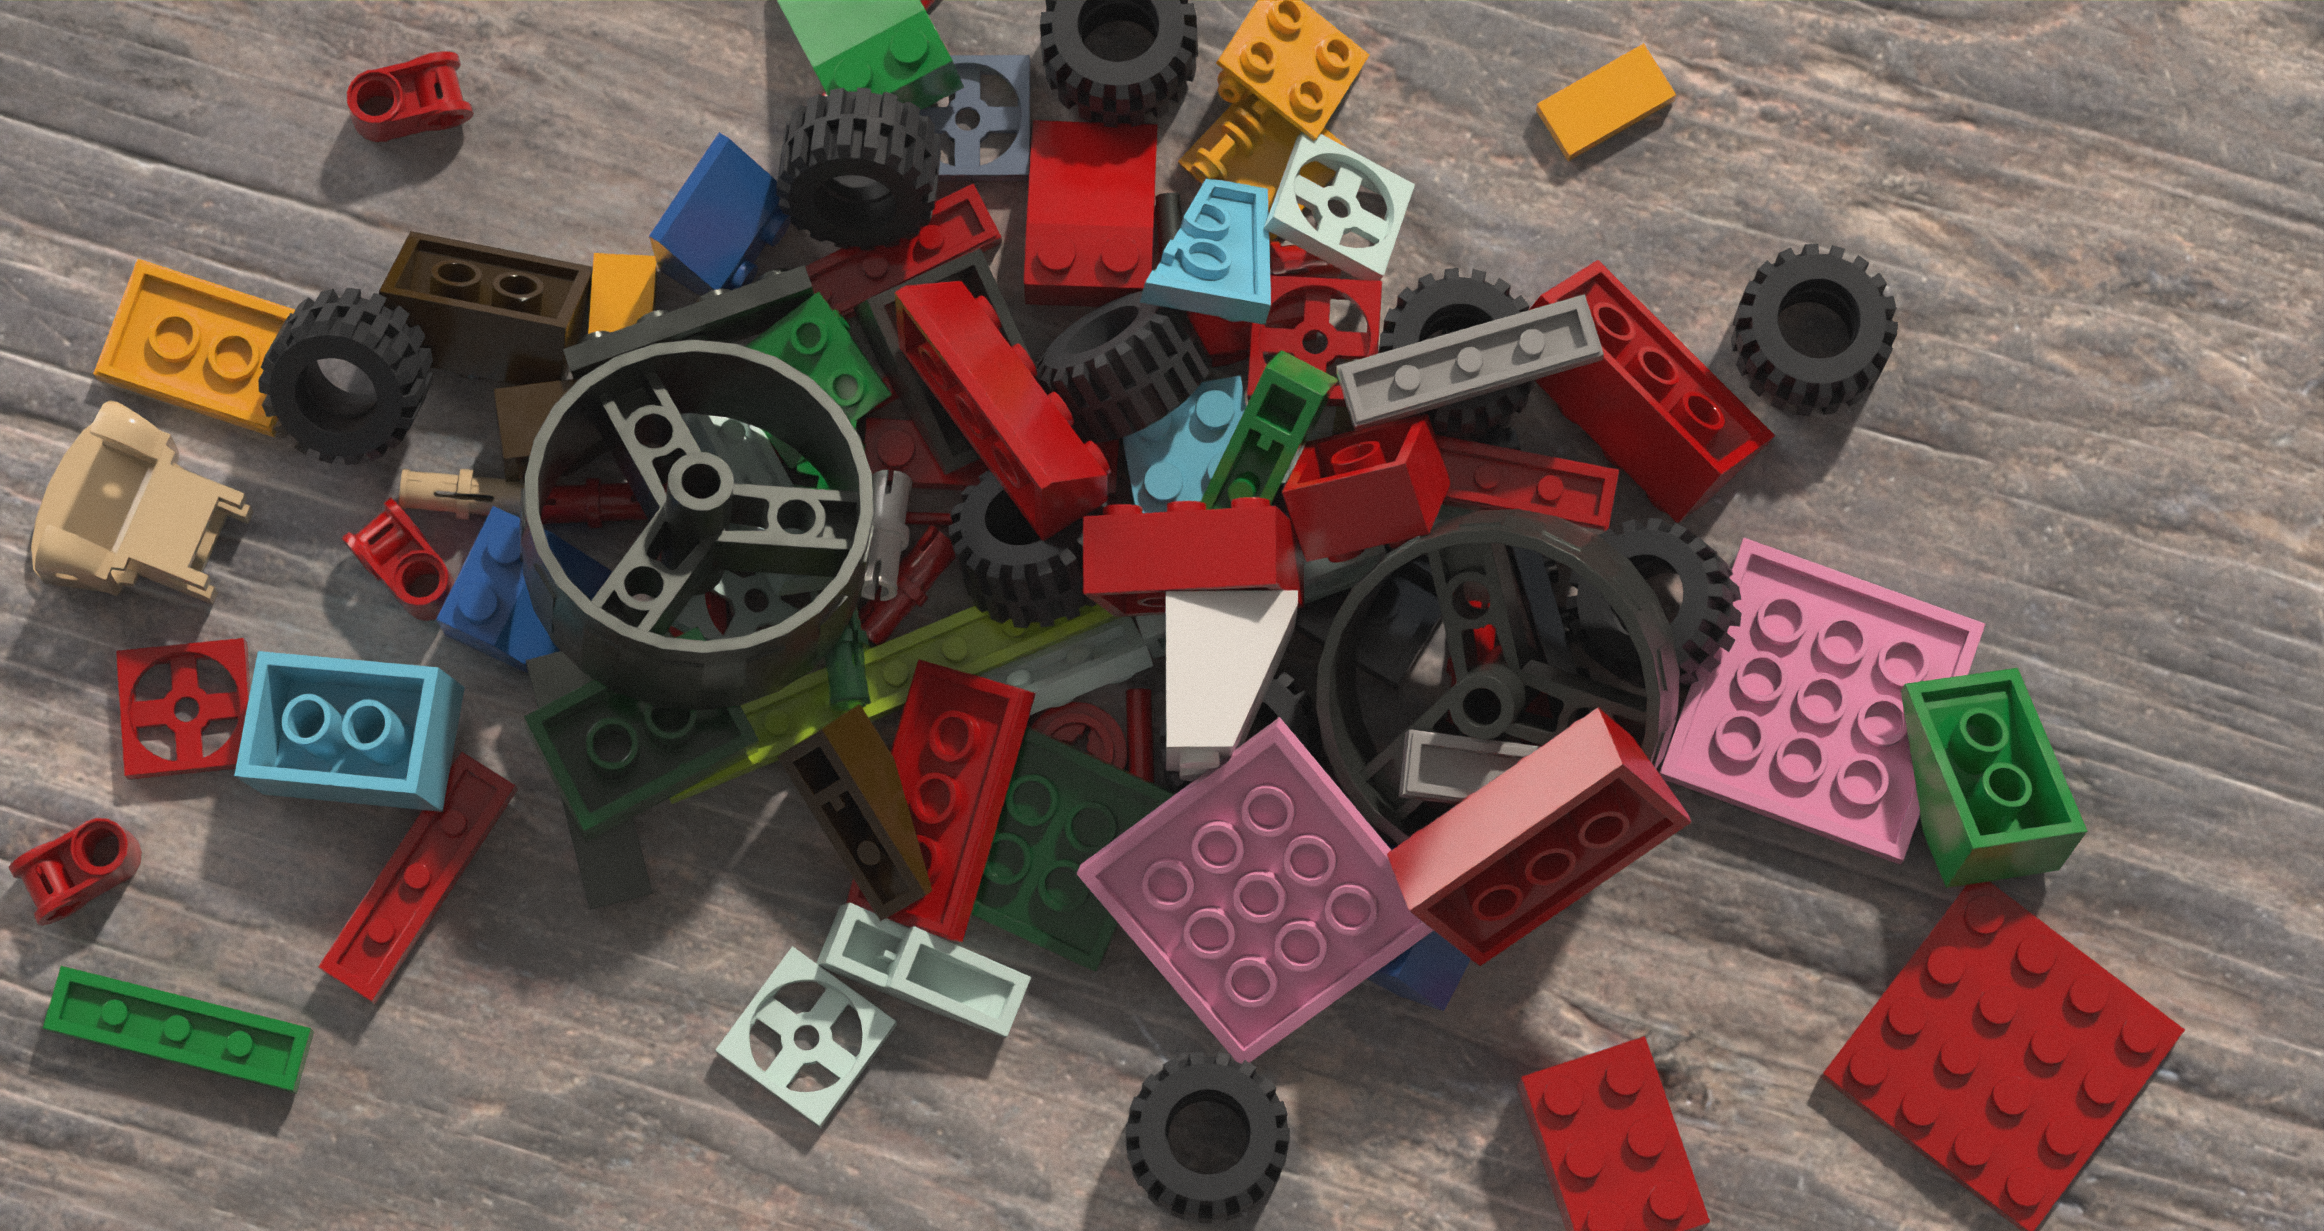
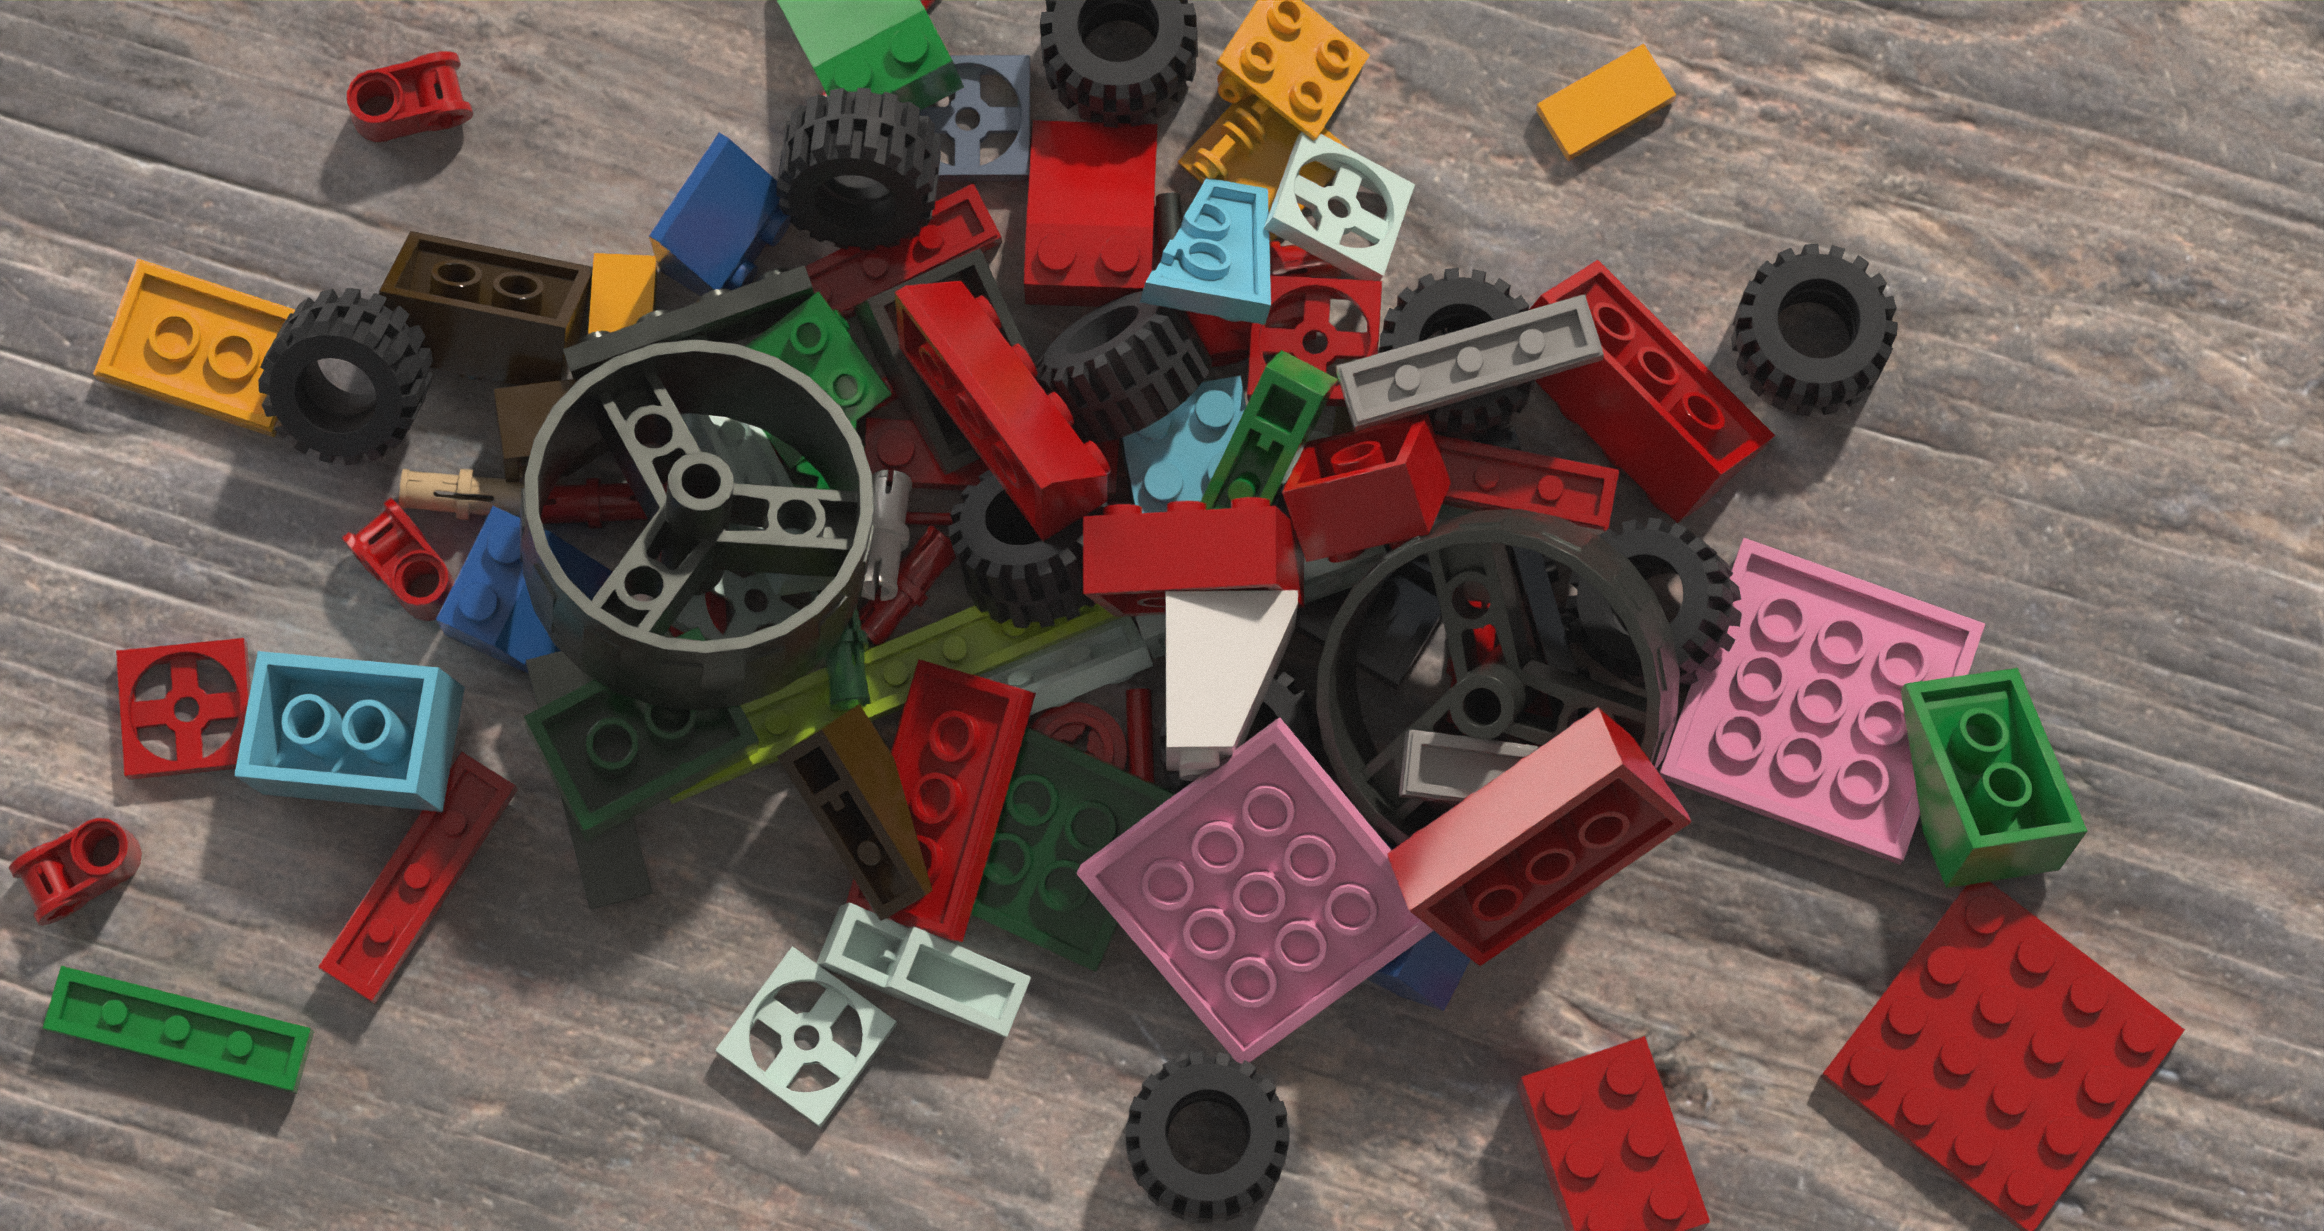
tan piece [31,400,253,605] -> none

